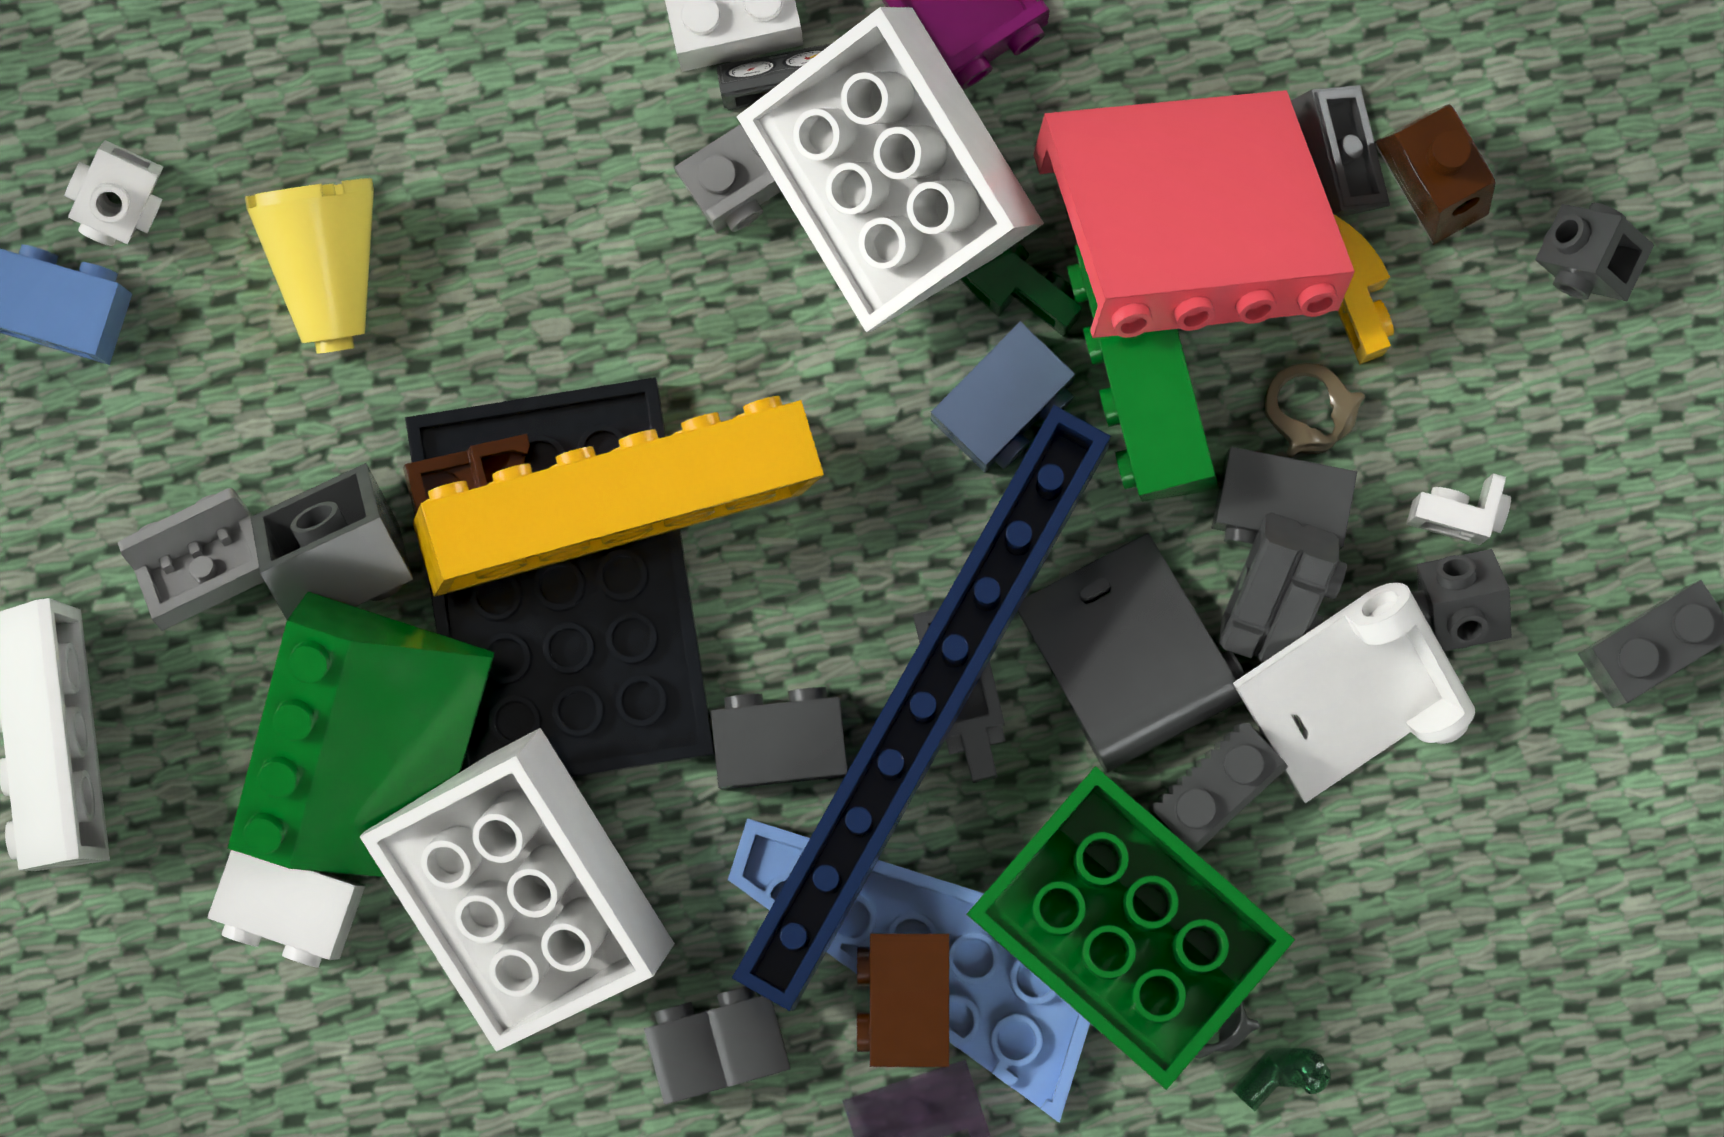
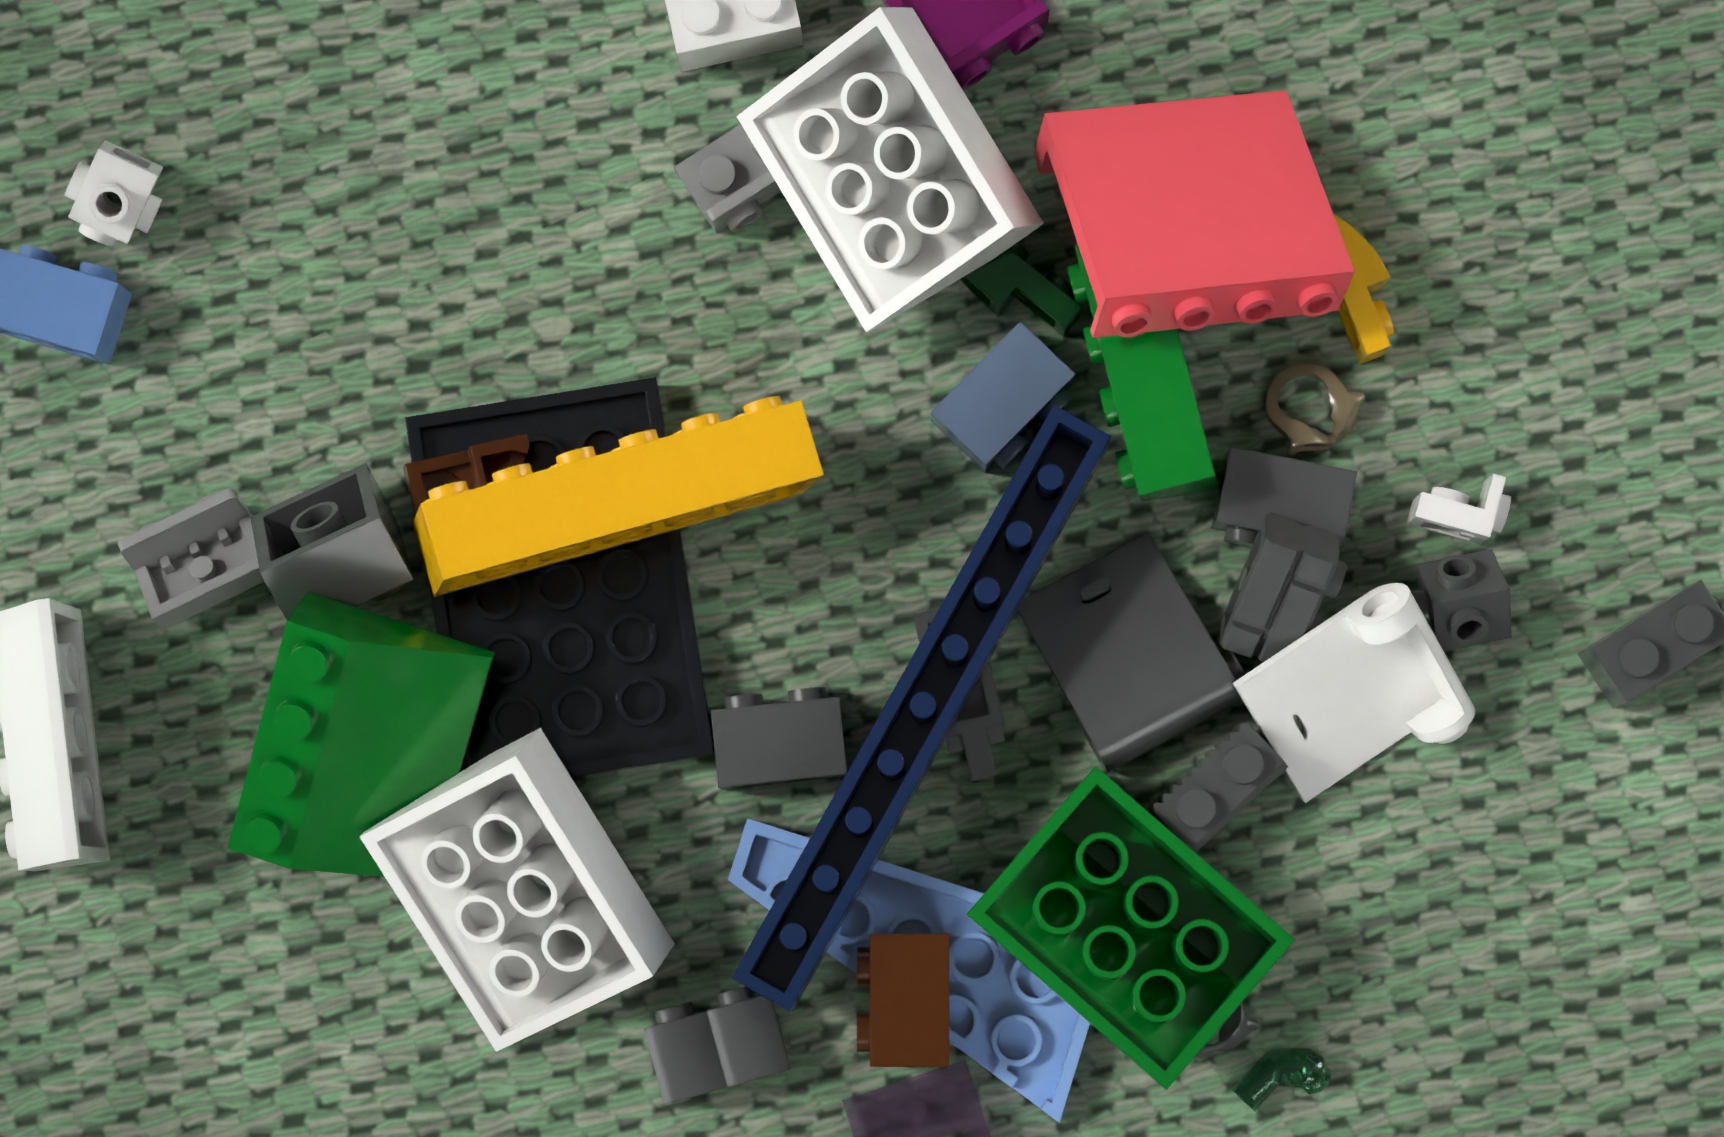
white brick [207,850,365,968] -> none
light yellow cone [245,178,374,354] -> none
dark grey slope [717,43,832,110] -> none
dark grey slope [1291,85,1390,218] -> none
reddish brown torso [1374,104,1496,245] -> none
dark grey brick [1535,203,1654,301] -> none

